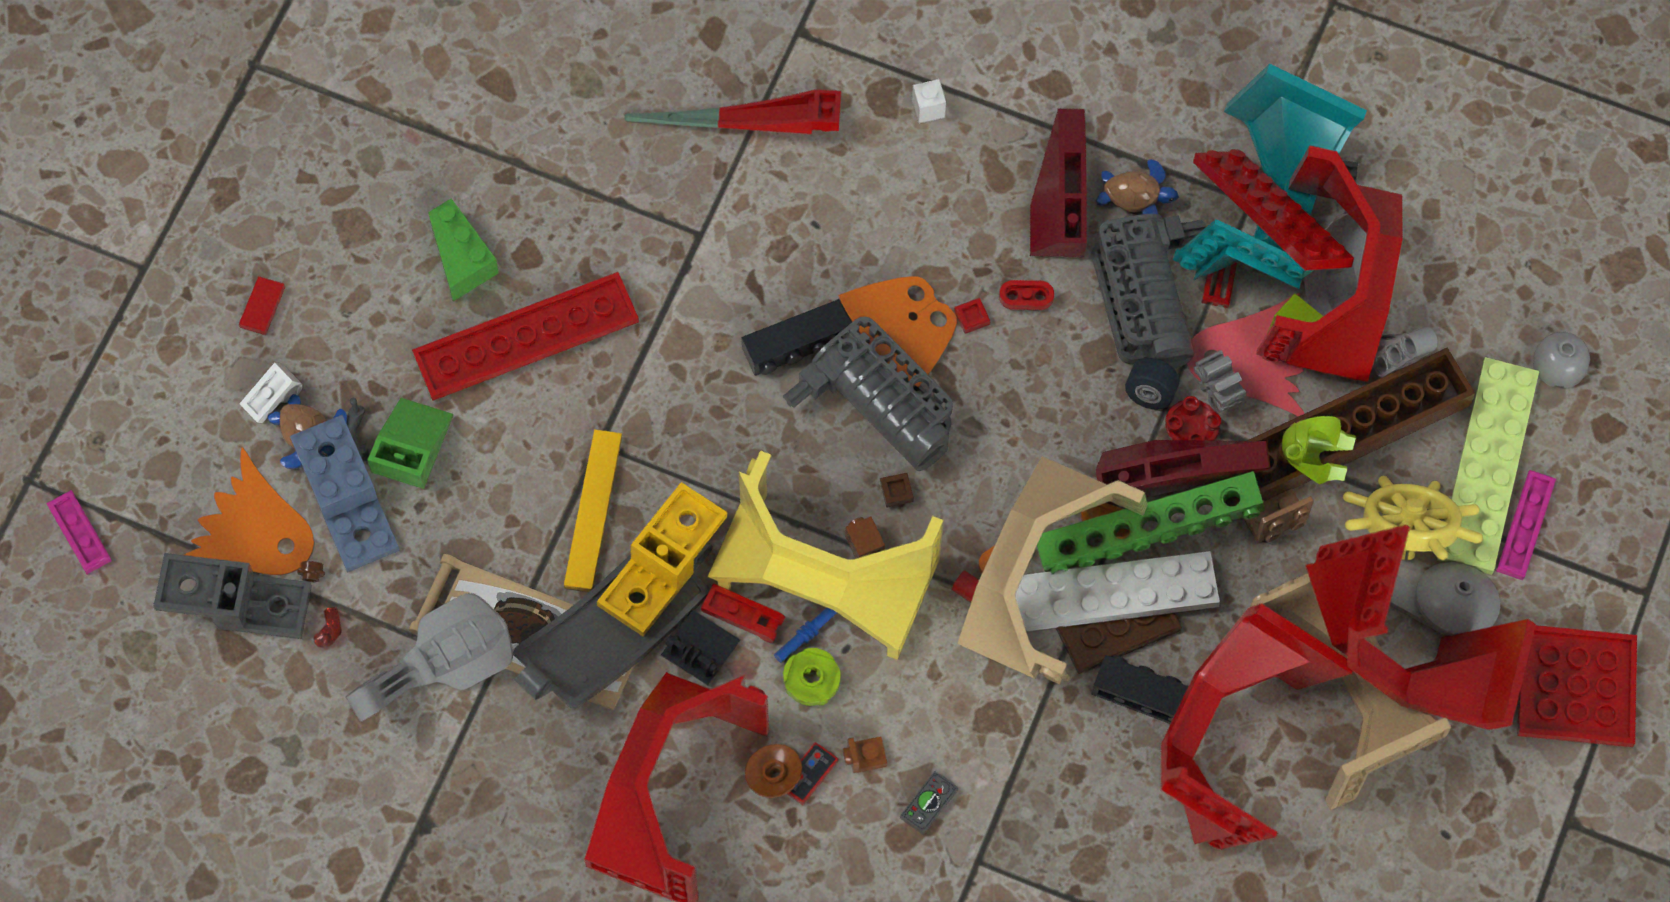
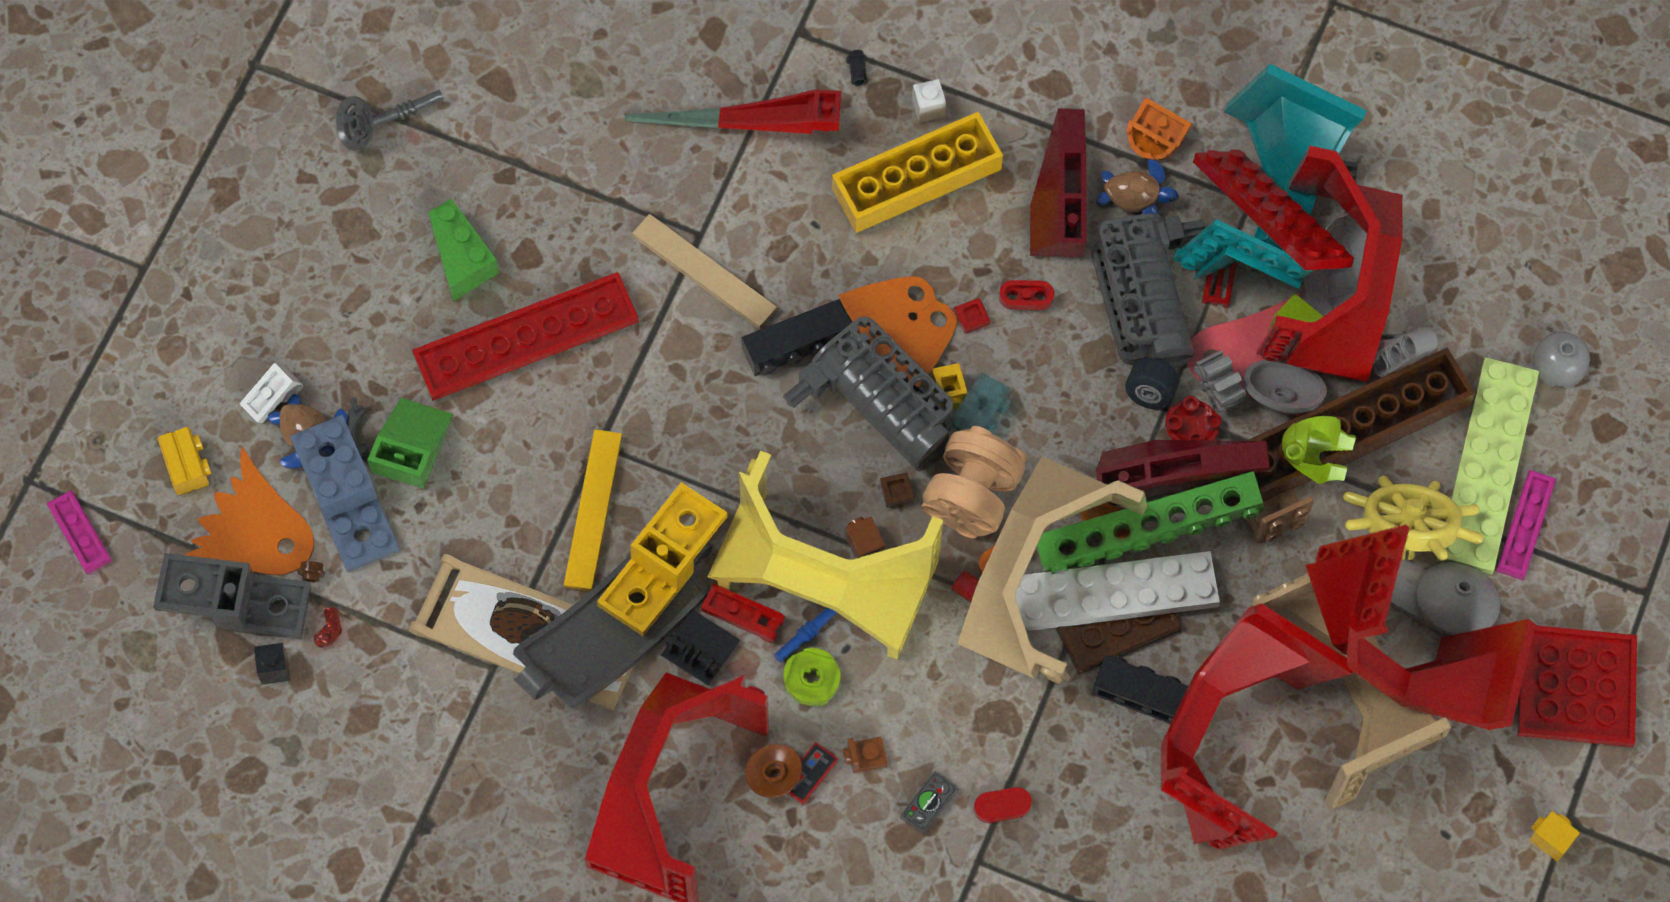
red tile [239,276,285,335] -> none
light grey piece [345,593,514,722] -> none
none -> yellow brick [157,427,212,496]
none -> black brick [254,643,290,685]
none -> dark grey dish [336,90,444,151]
none -> tan tile [632,214,777,330]
none -> yellow brick [832,111,1003,233]
none -> black pin [846,50,868,86]
none -> light nougat wheel [921,426,1027,539]
none -> yellow brick [932,363,967,410]
none -> clear light blue brick [952,373,1012,434]
none -> red tile [974,787,1032,823]
none -> orange slope [1127,97,1193,160]
none -> light grey dish [1243,359,1327,414]
none -> yellow brick [1530,811,1580,862]

